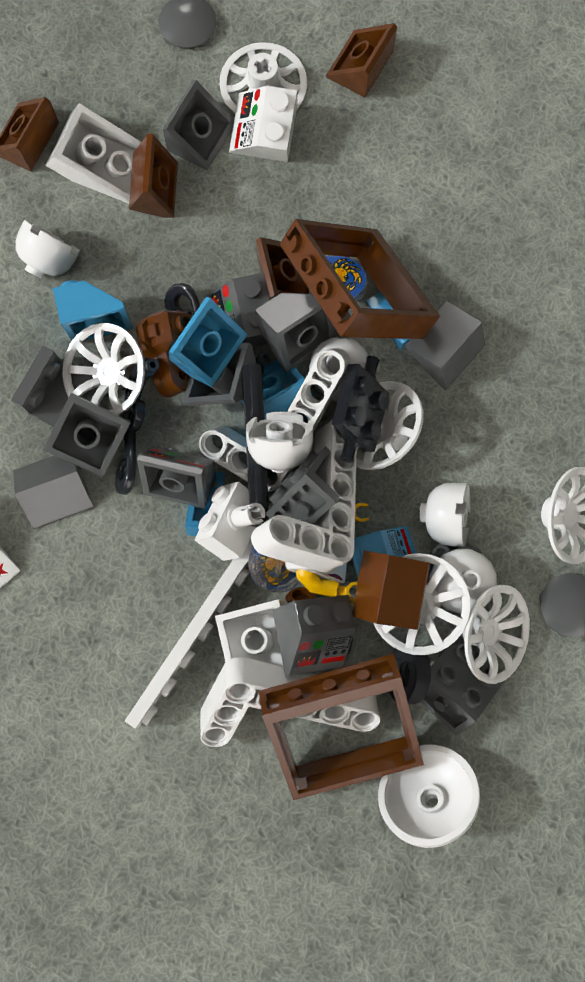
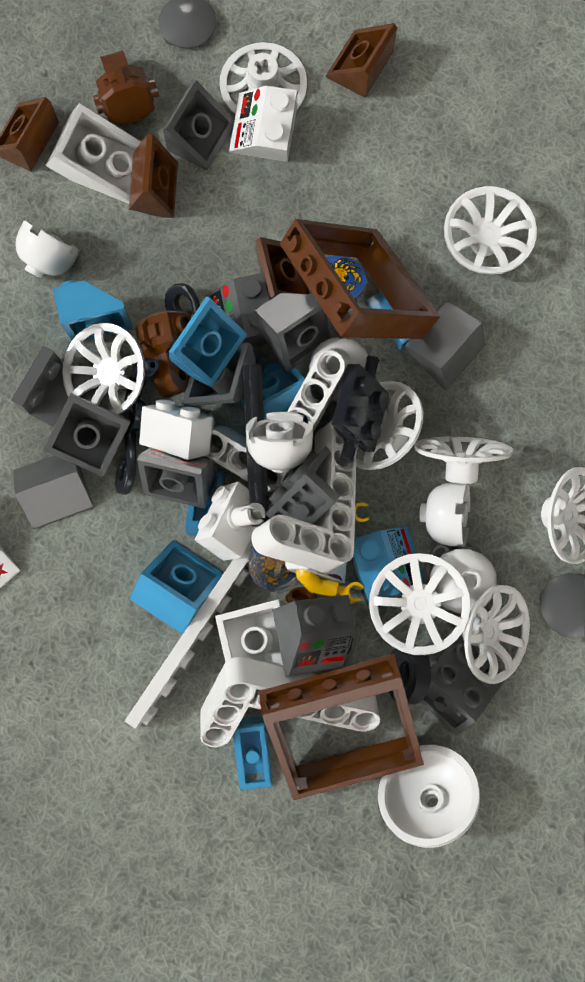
reddish brown slope [352,550,430,630] -> none
none -> reddish brown piece [93,50,159,125]
none -> dark azure slope [129,540,224,635]
none -> white brick [139,400,215,460]
none -> dark azure slope [233,716,273,790]
none -> white wheel [415,436,513,484]
none -> white wheel [444,186,537,275]

